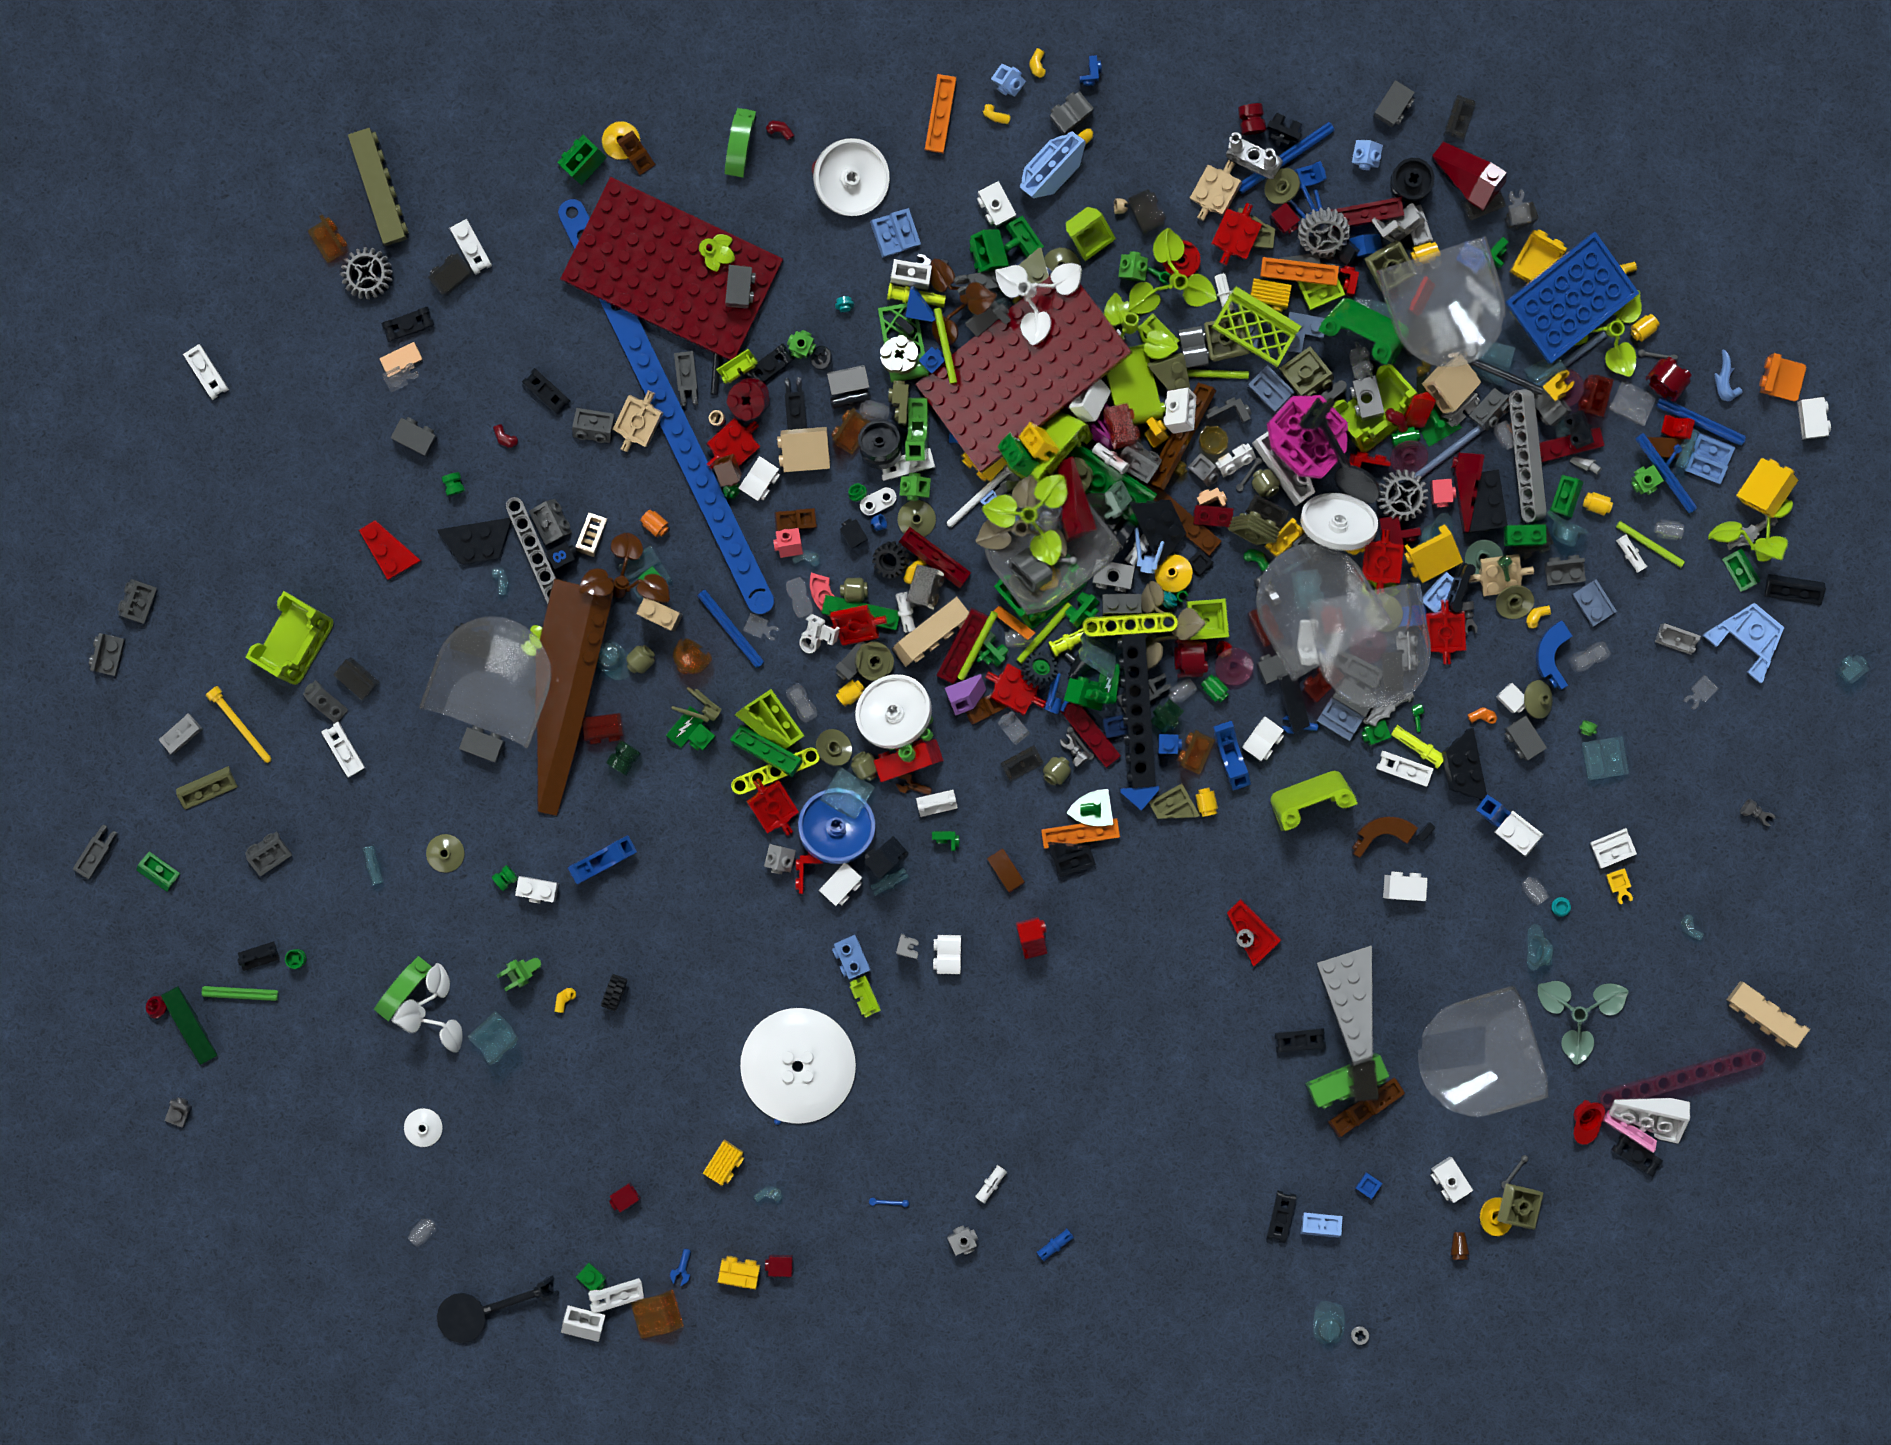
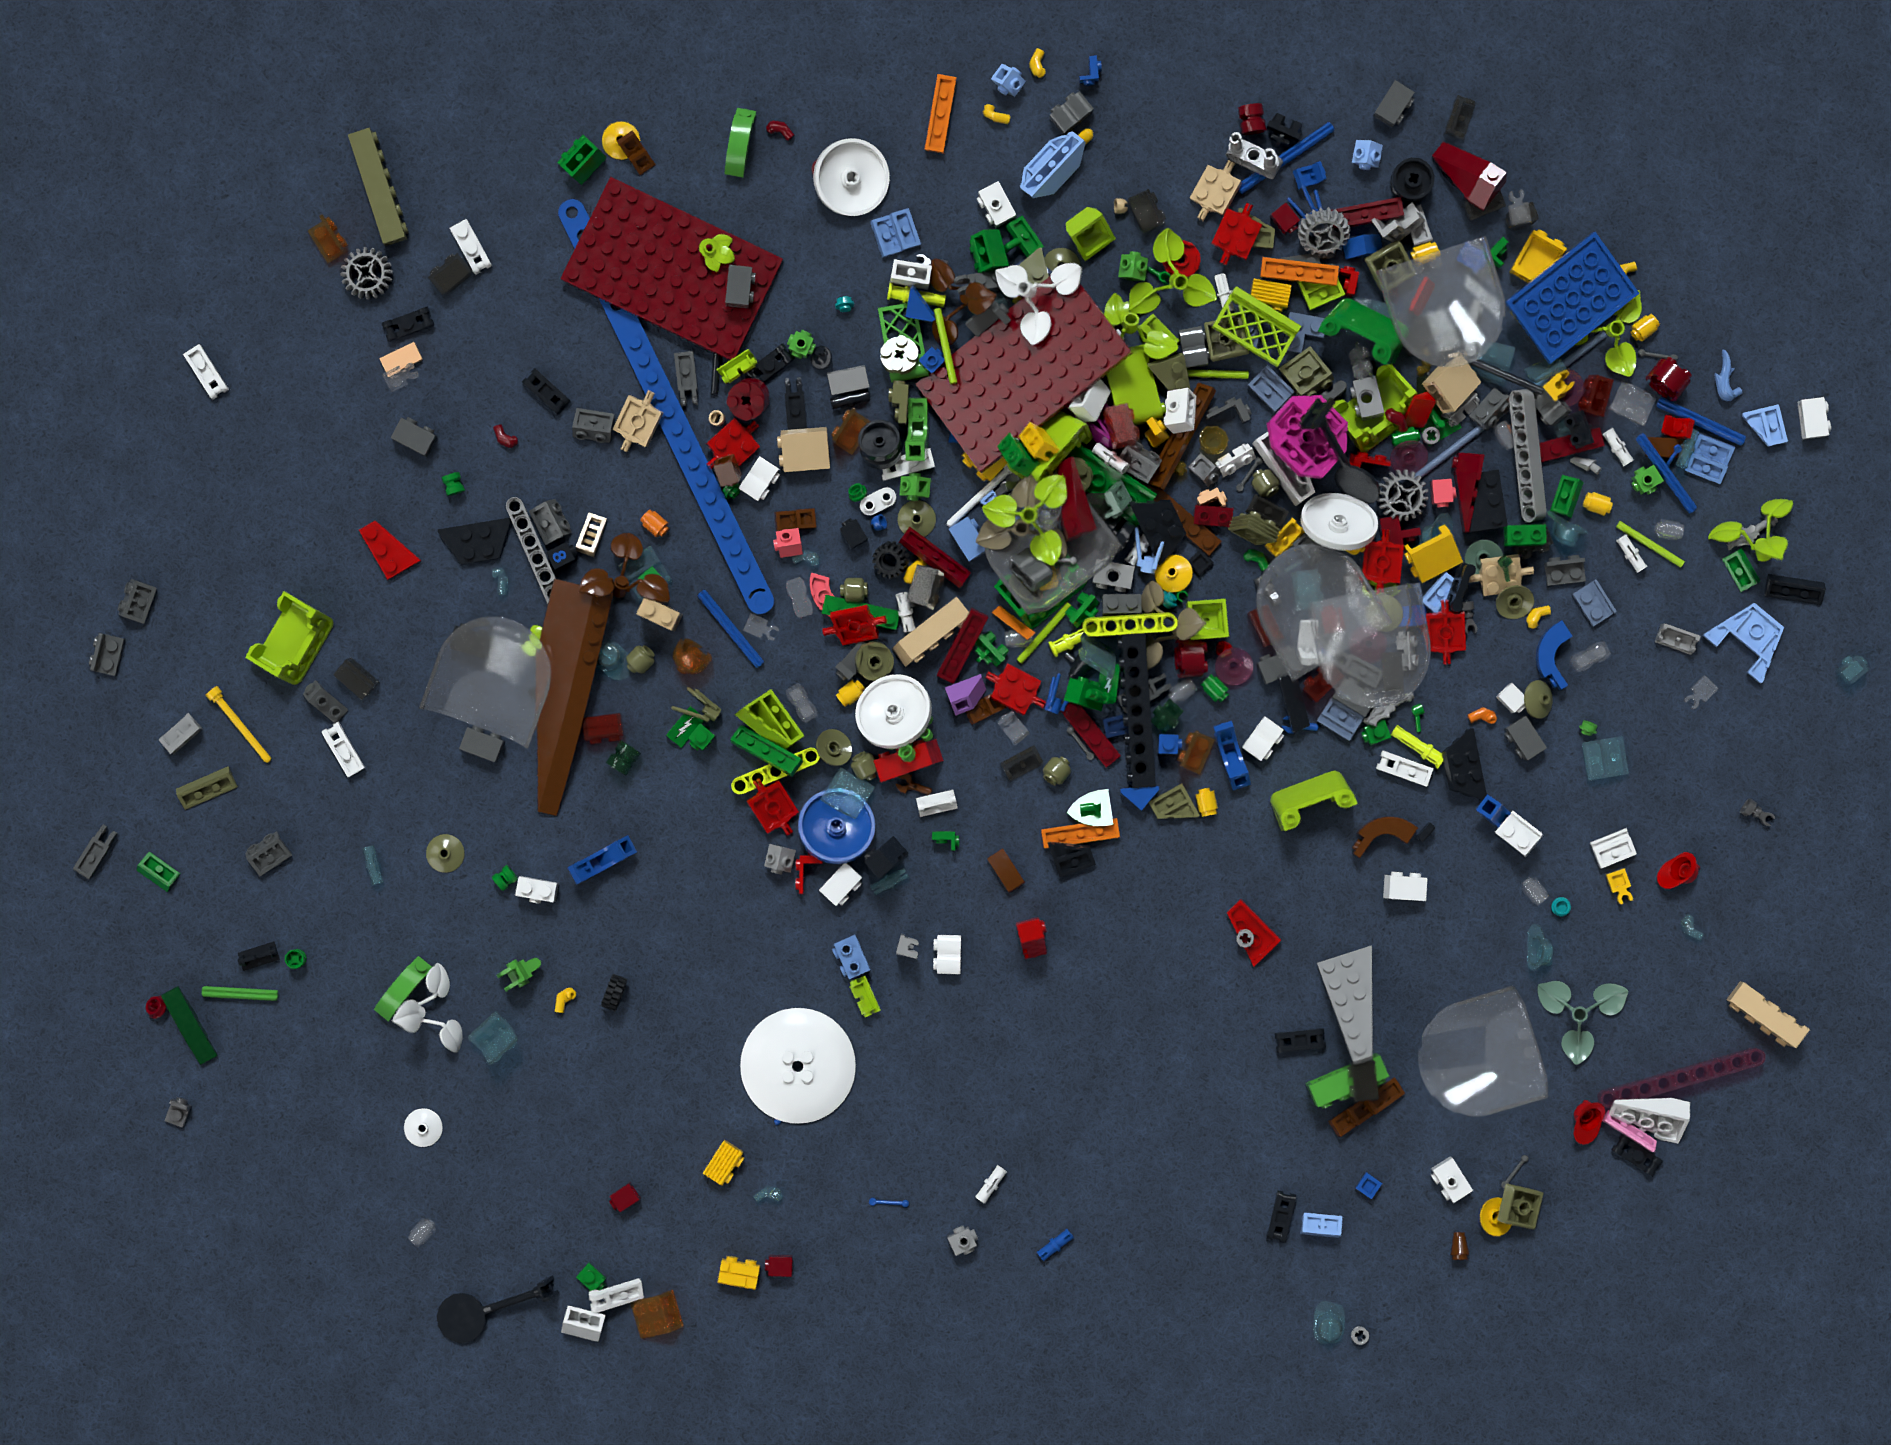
blue bar [670,1249,691,1286] -> none
white piece [799,614,840,653] -> none
clear brick [860,400,889,421] -> none
black tile [895,317,914,338] -> none
lime bar [958,611,998,680] -> none
black wheel [1021,651,1058,689] -> none
flat silver piece [1060,733,1091,767] -> none
olive dish [1265,168,1300,204] -> none
black tile [1335,239,1360,266] -> none
yellow brick [1736,458,1798,518] -> none
orange bracket [1759,353,1806,401] -> none
none -> medium blue brick [949,517,990,562]
none -> light grey bush [1422,427,1440,445]
none -> white pin [1602,428,1634,466]
none -> red piece [1657,852,1700,889]
none -> light blue wing [1742,404,1788,446]

